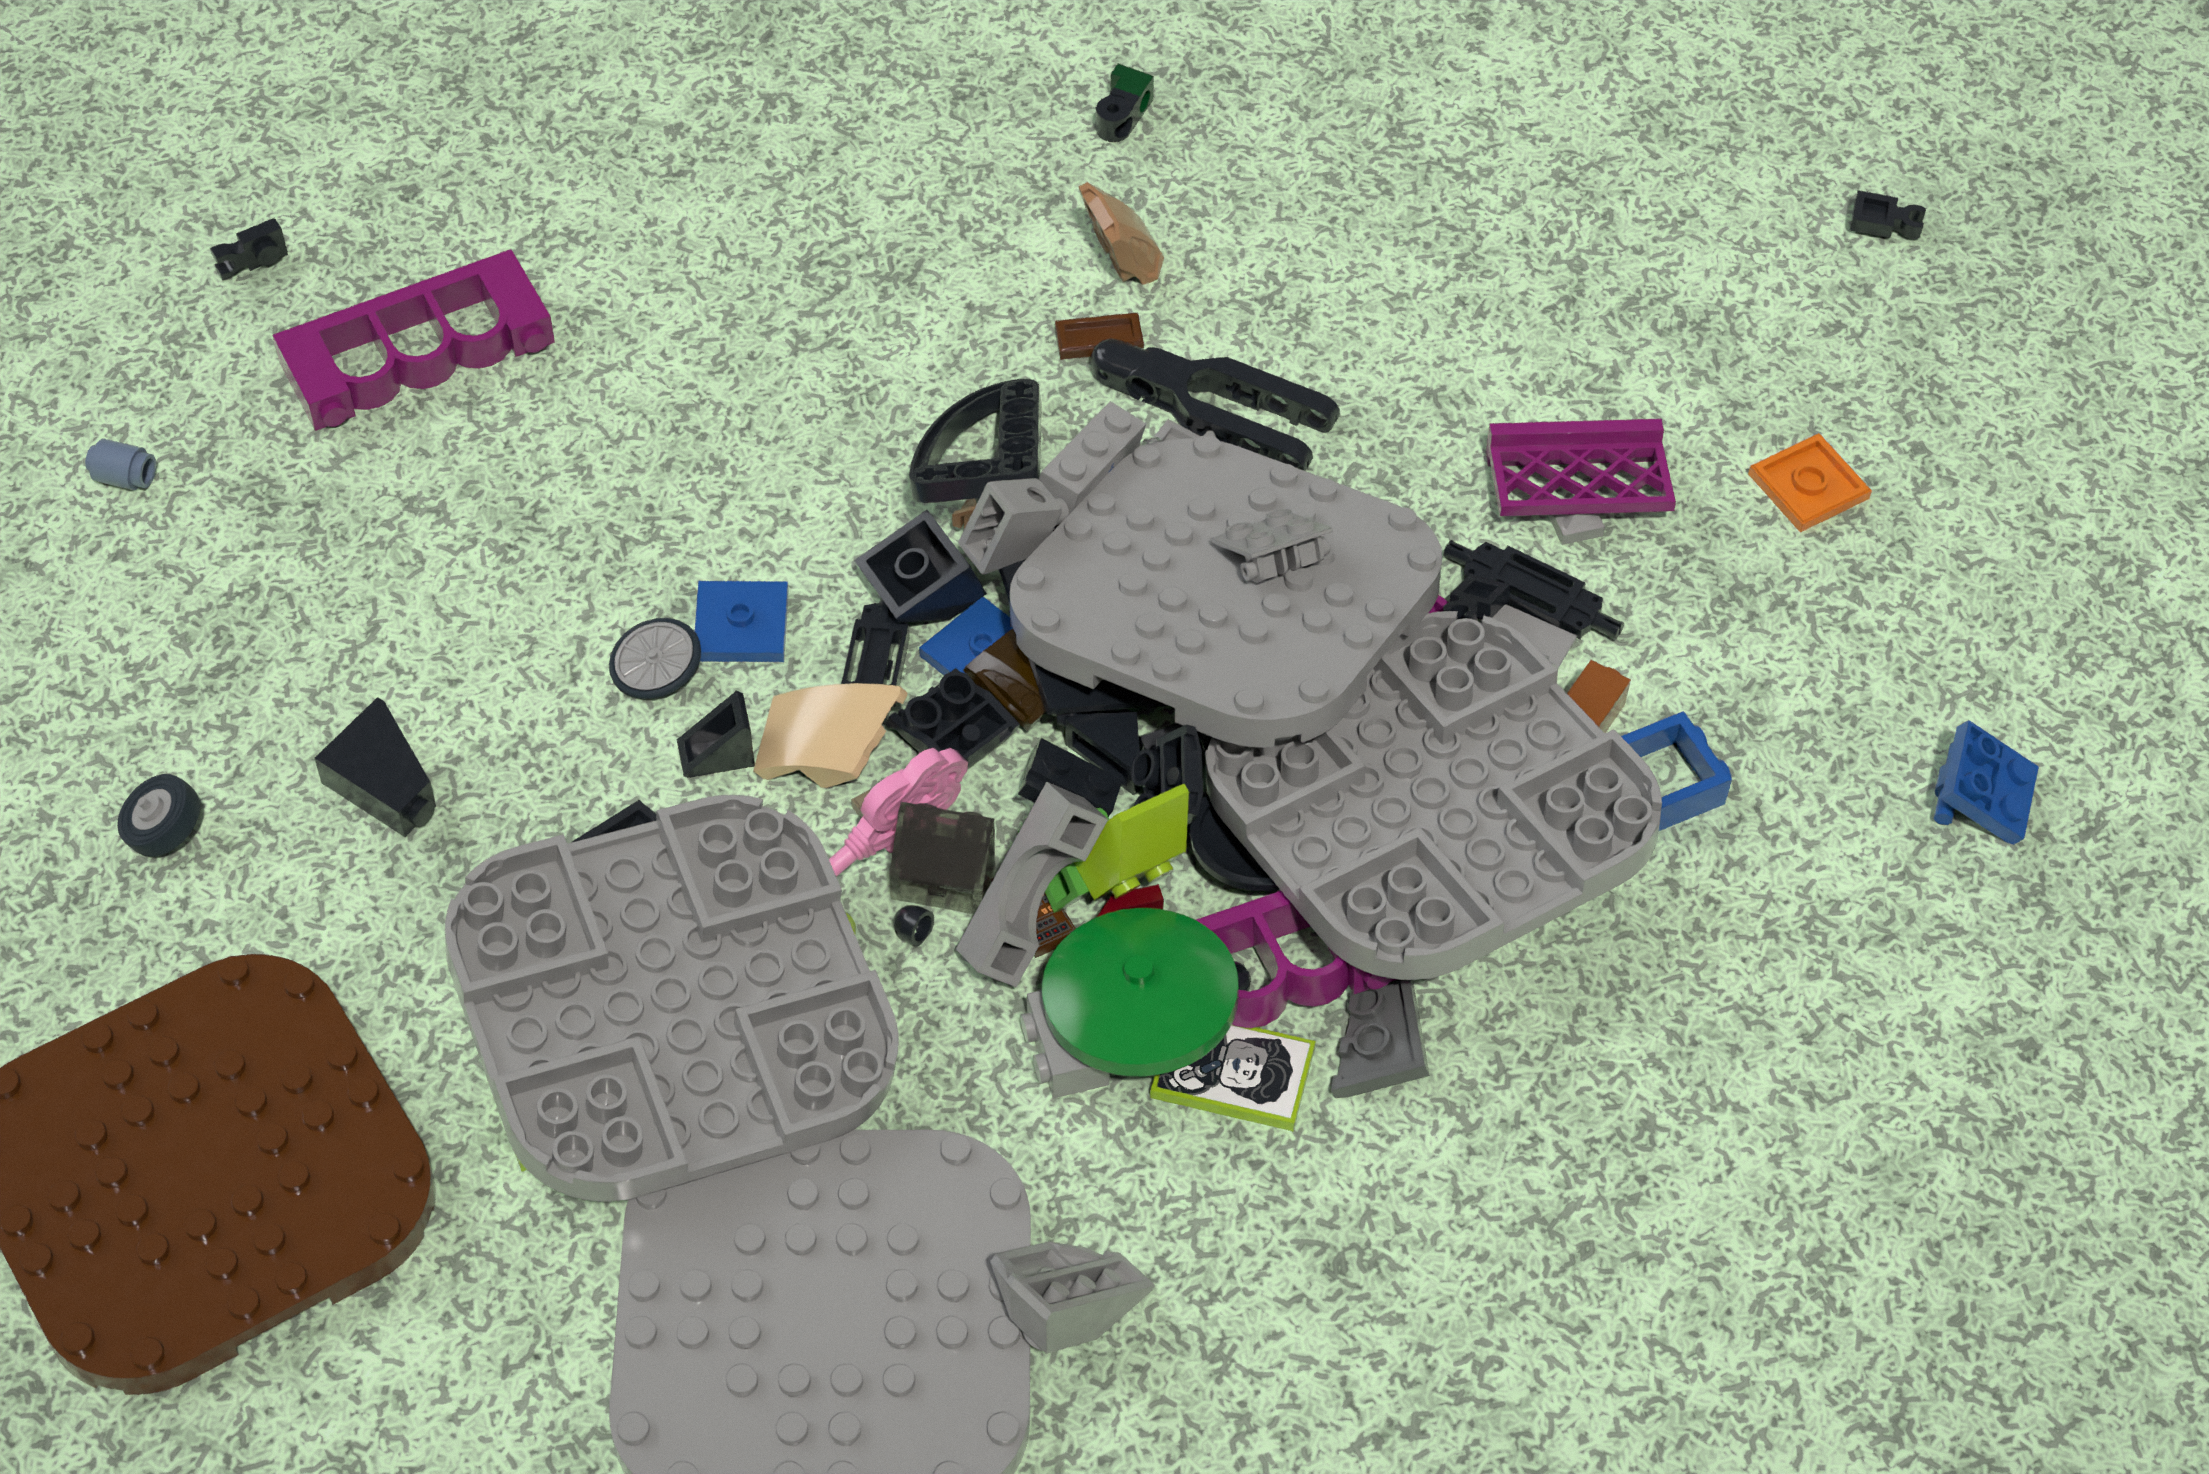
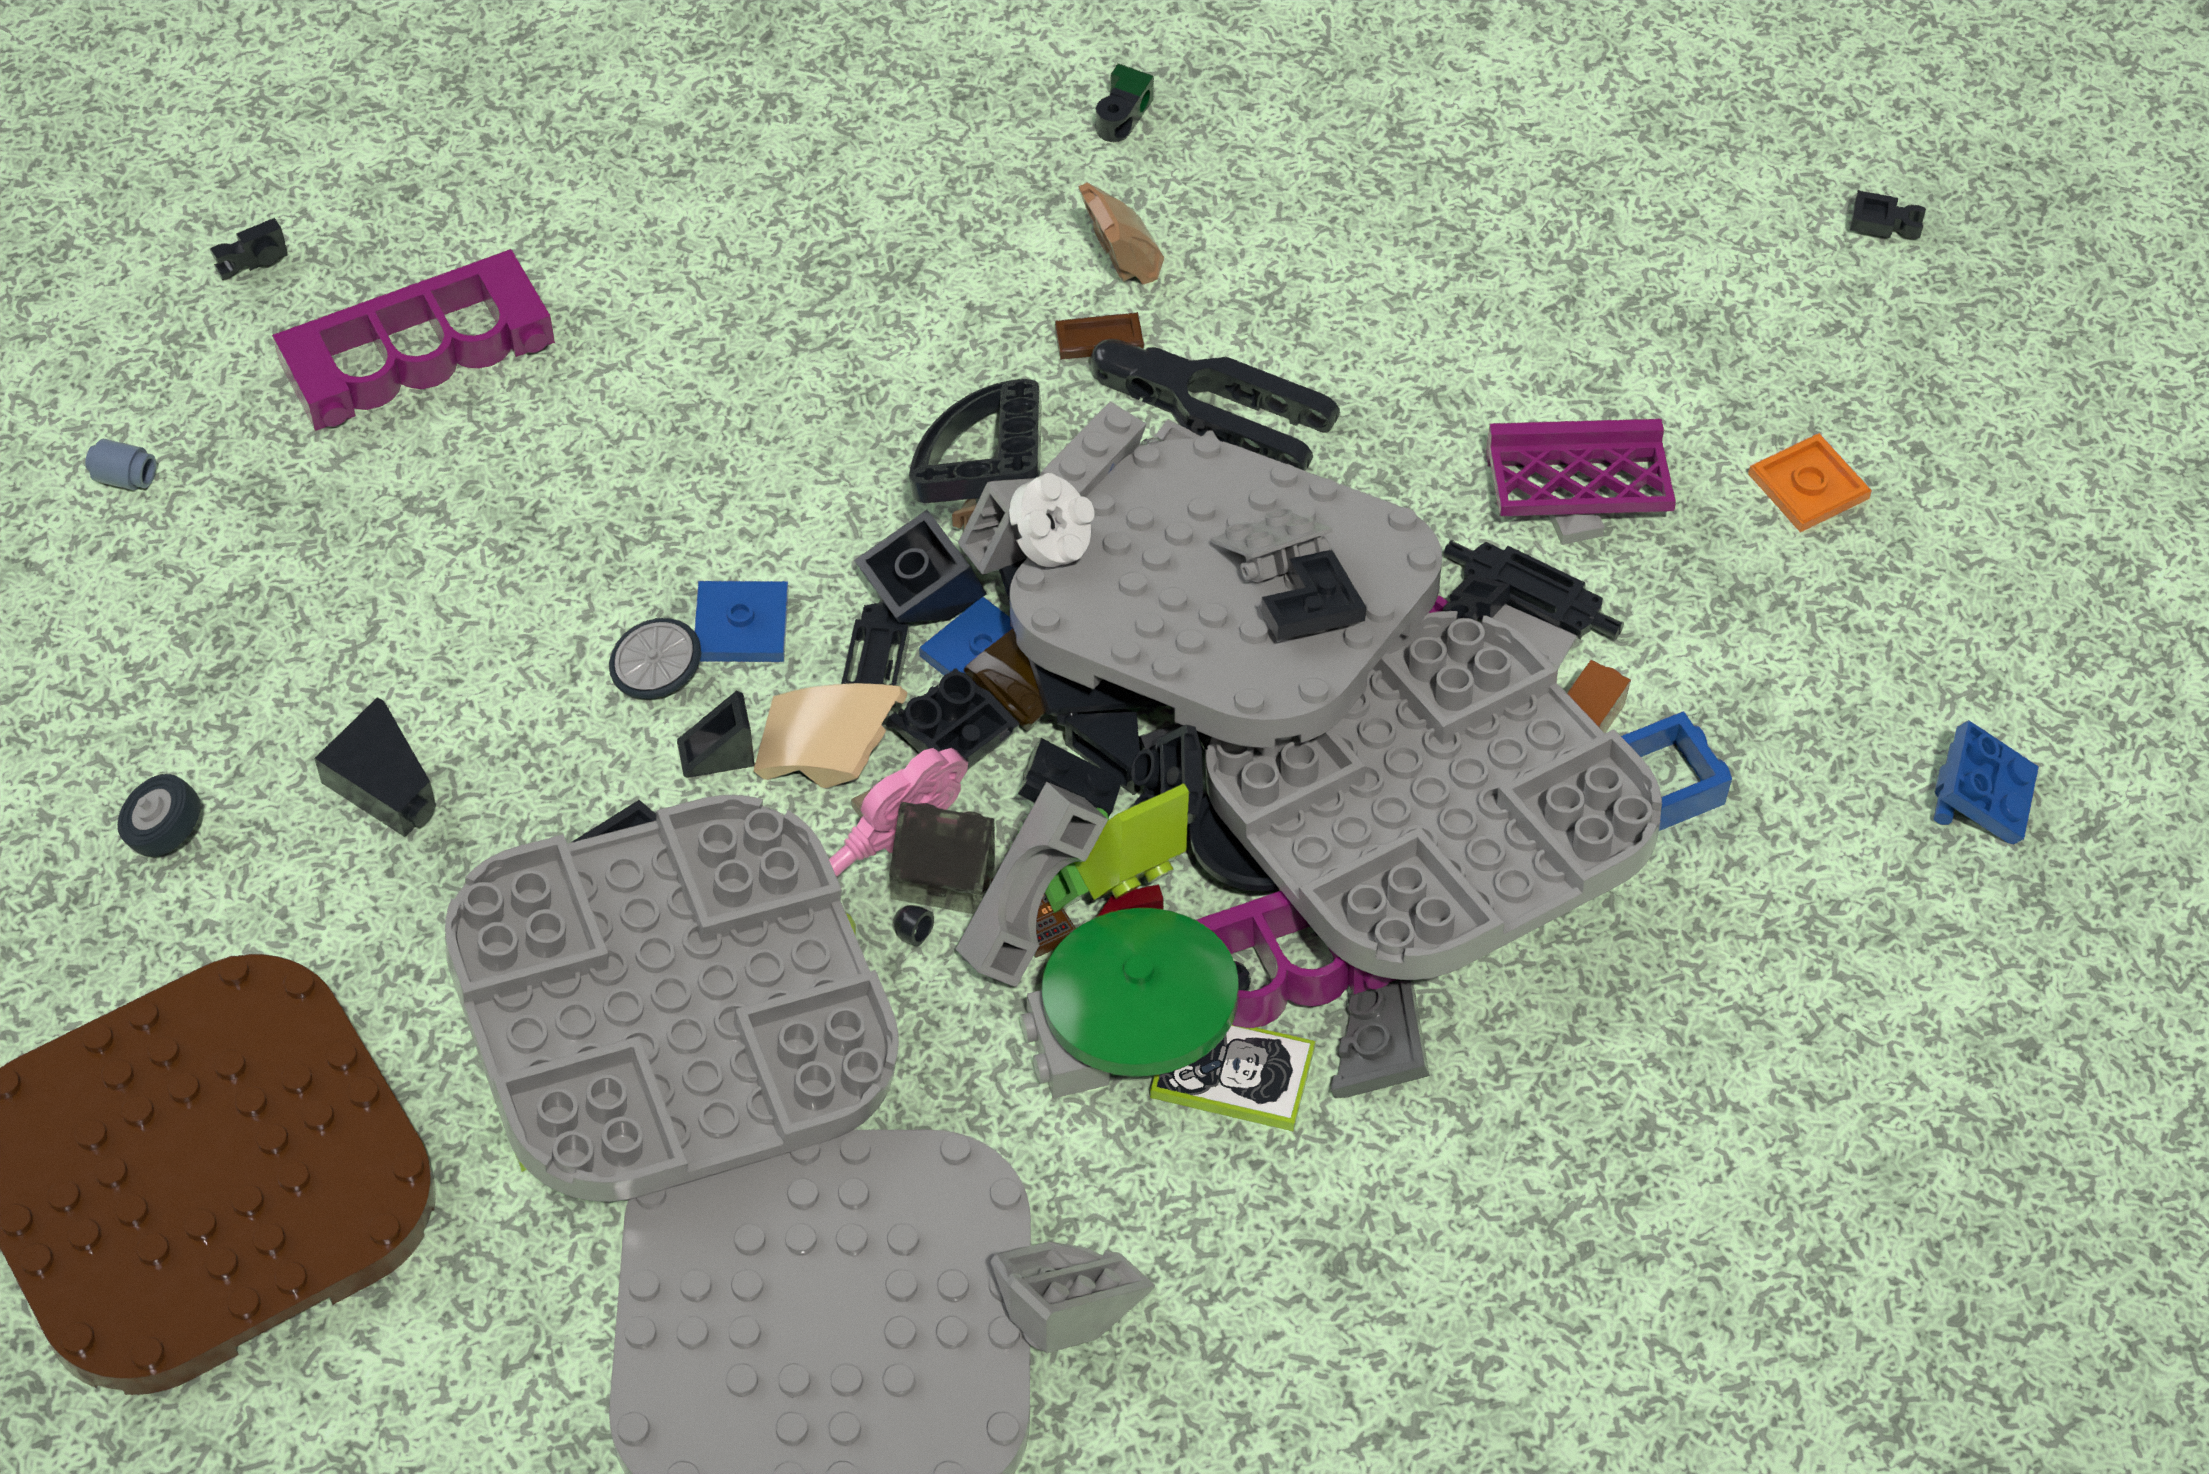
none -> white plate [1009,473,1095,567]
none -> black plate [1261,550,1366,640]

